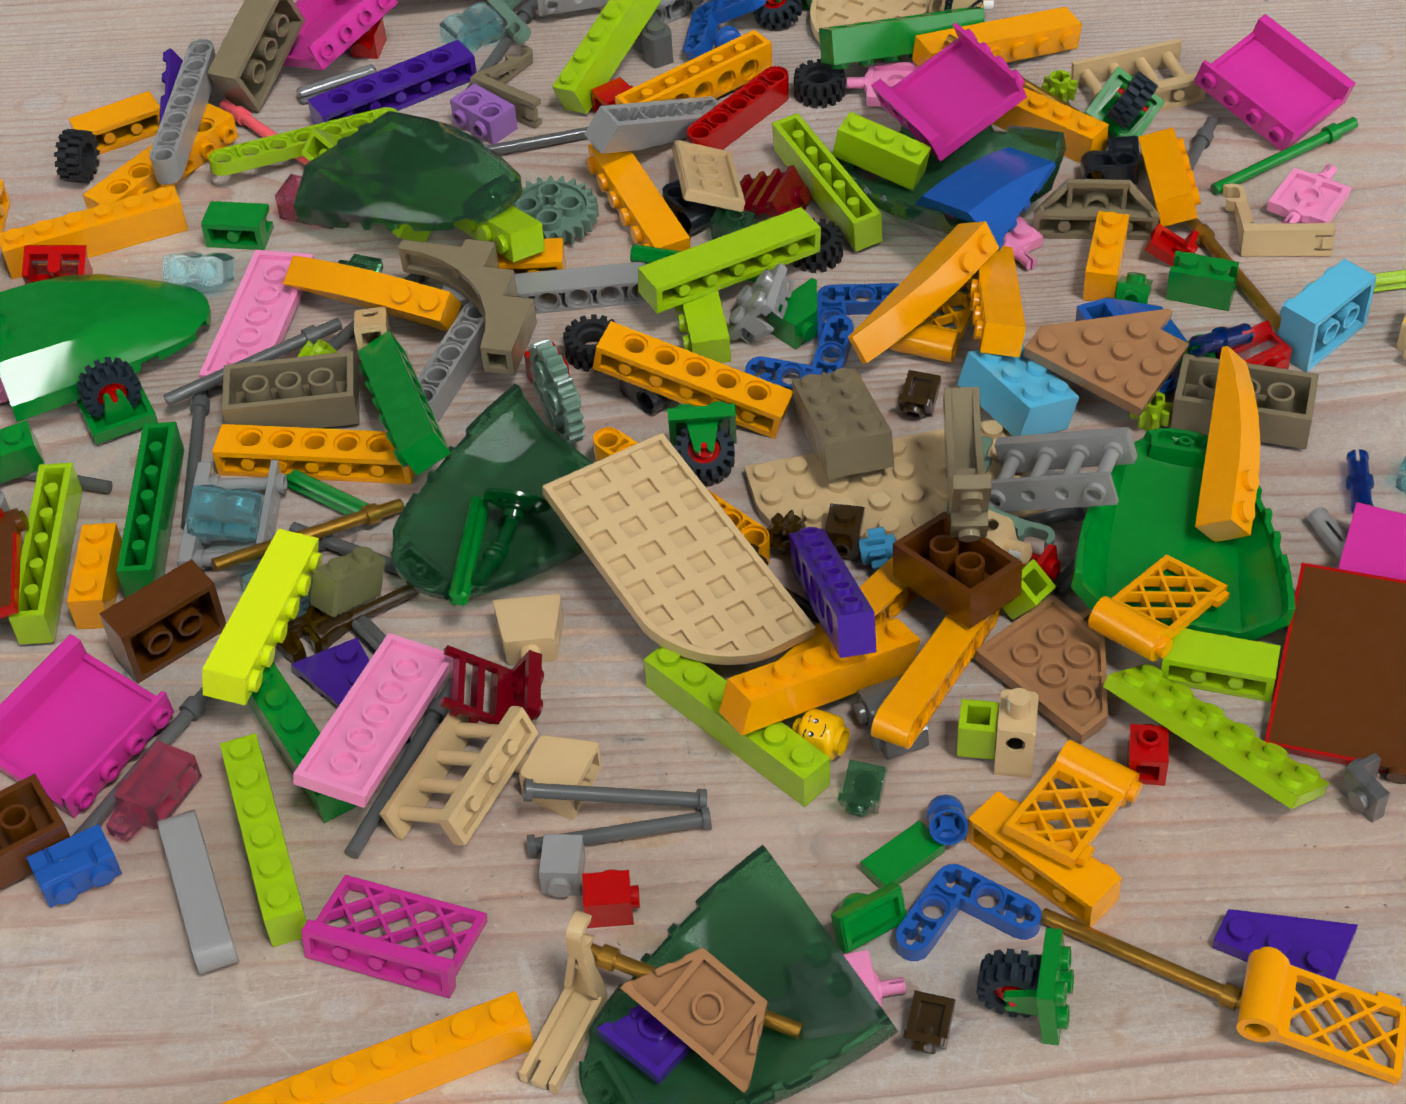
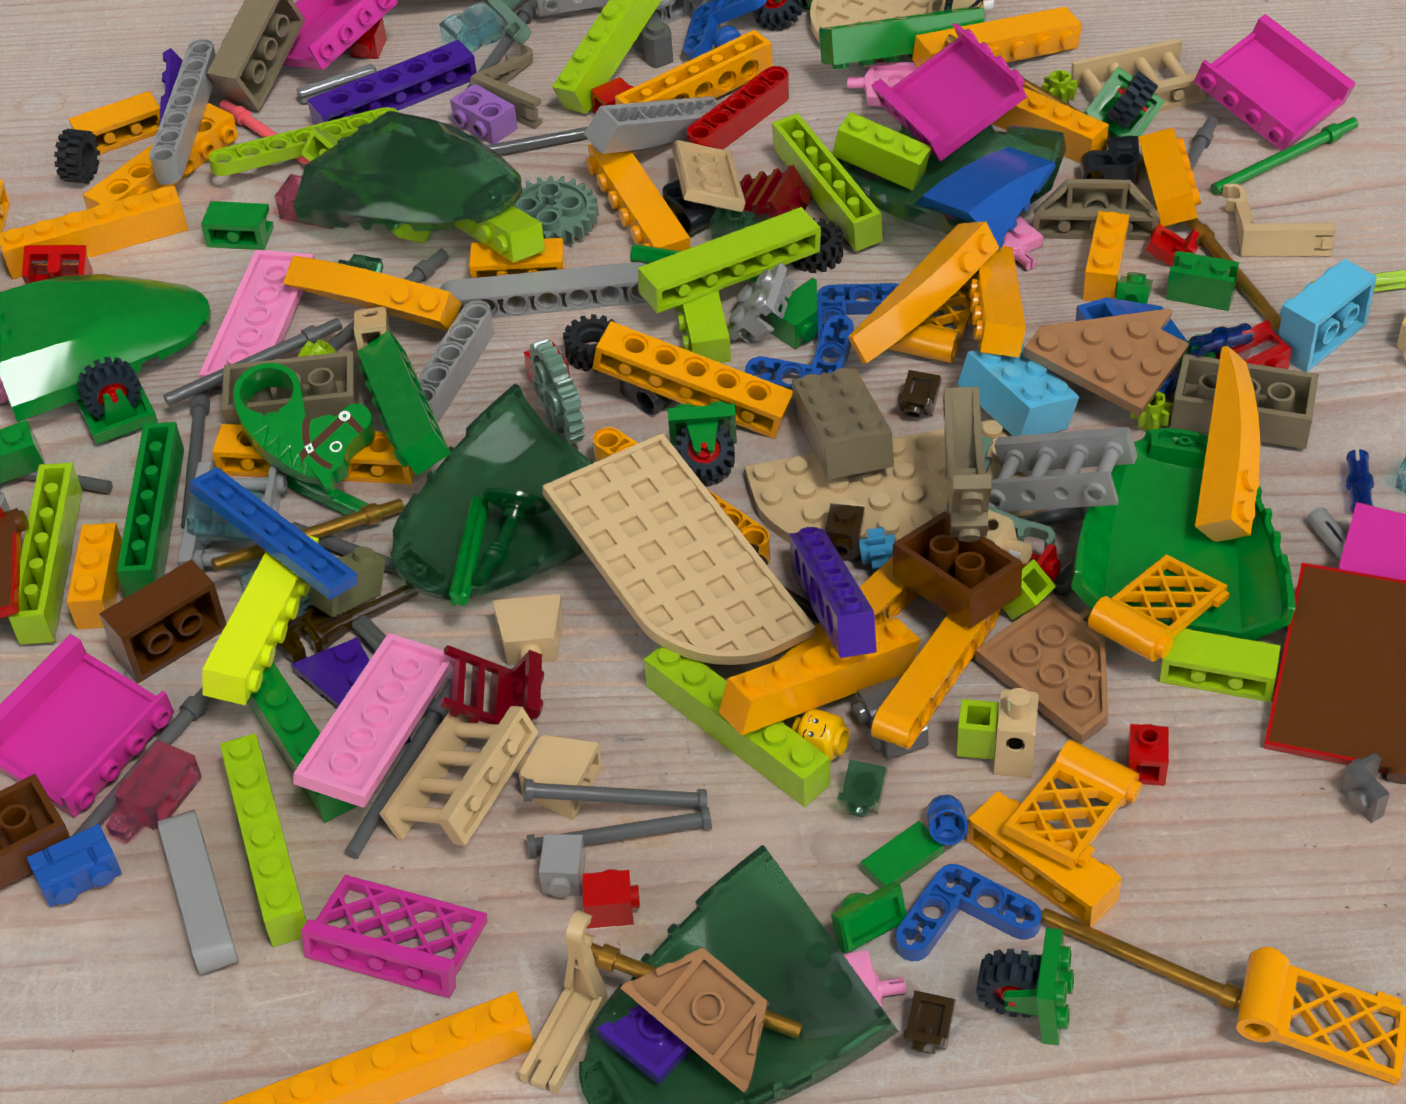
clear light blue brick [163,251,234,286] -> none
dark tan arch [398,239,537,375] -> none
dark brown gear [766,510,807,555] -> none
black tyre [794,59,845,109] -> none
lime plate [1103,664,1330,809] -> none
dark purple wing [1212,909,1358,994] -> none
bright pink plate [1267,164,1351,223] -> none
none -> blue plate [190,467,358,600]
none -> green animal [233,363,375,500]

